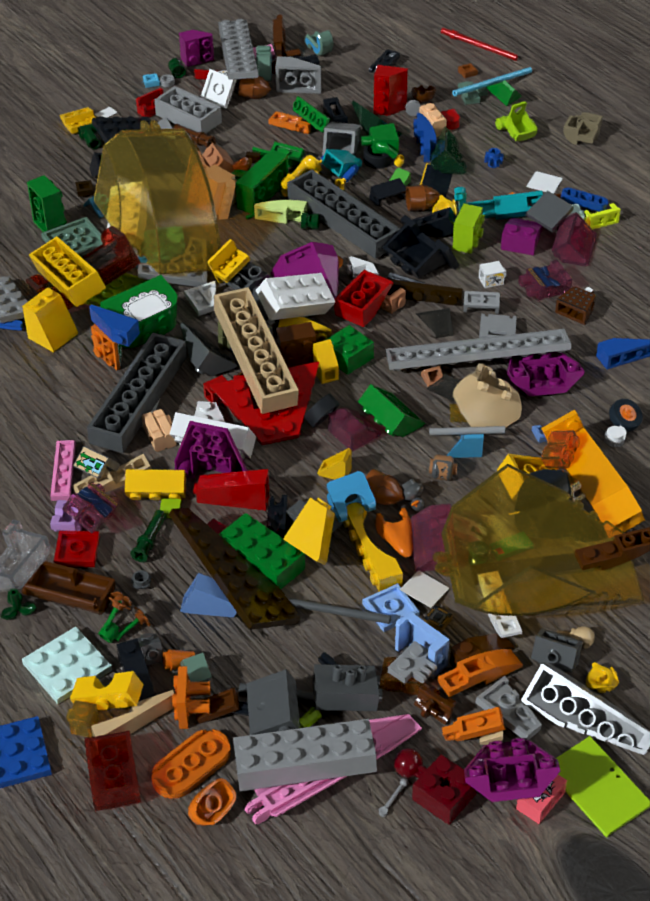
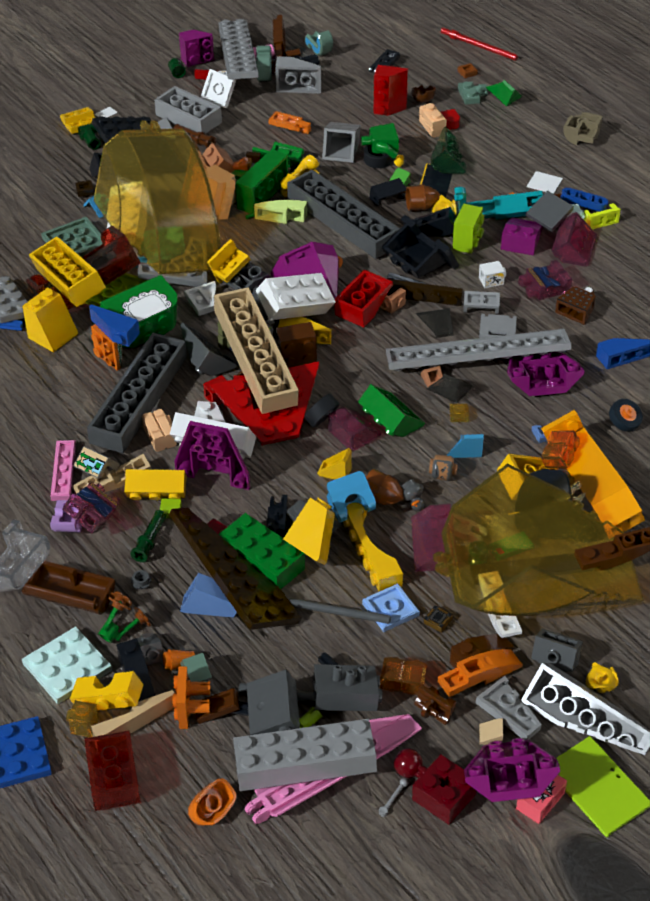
dark green plant [0,586,36,620] -> none
green brick [27,175,67,232] -> none
red plate [53,531,100,567] -> none
red hinge [136,88,164,118] -> none
medium azure tile [142,73,160,88] -> none
orange tile [152,729,231,798] -> none
light grey tile [160,74,175,87] -> none
red slope [193,469,270,511] -> none
dark orange helmet [239,75,271,99] -> none
green bracket [292,96,330,133] -> none
dark green wheel [301,212,319,230] -> none
yellow slope [313,339,339,384] -> none
teal torso [316,149,362,190] -> none
black window [323,97,348,123] -> none
green brick [324,325,374,375] -> none
white slope [346,256,379,280] -> none
clear green wedge [352,100,402,137] -> none
orange animal [375,508,414,557] -> none
light grey hinge [388,641,437,683] -> none
light blue panel [395,611,450,679] -> none
white sticker [400,571,449,608] -> none
light grey tile [406,100,421,116] -> none
blue slope [414,113,436,162] -> none
light grey bar [429,426,506,436] -> none
orange hinge [442,707,505,741] -> none
medium azure piece [453,67,532,96] -> none
tan animal [453,363,522,427] -> none
blue gear [484,148,504,168] -> none
lime piece [495,101,537,141] -> none
tan piece [557,626,595,649] -> none
white piece [604,425,626,447] -> none

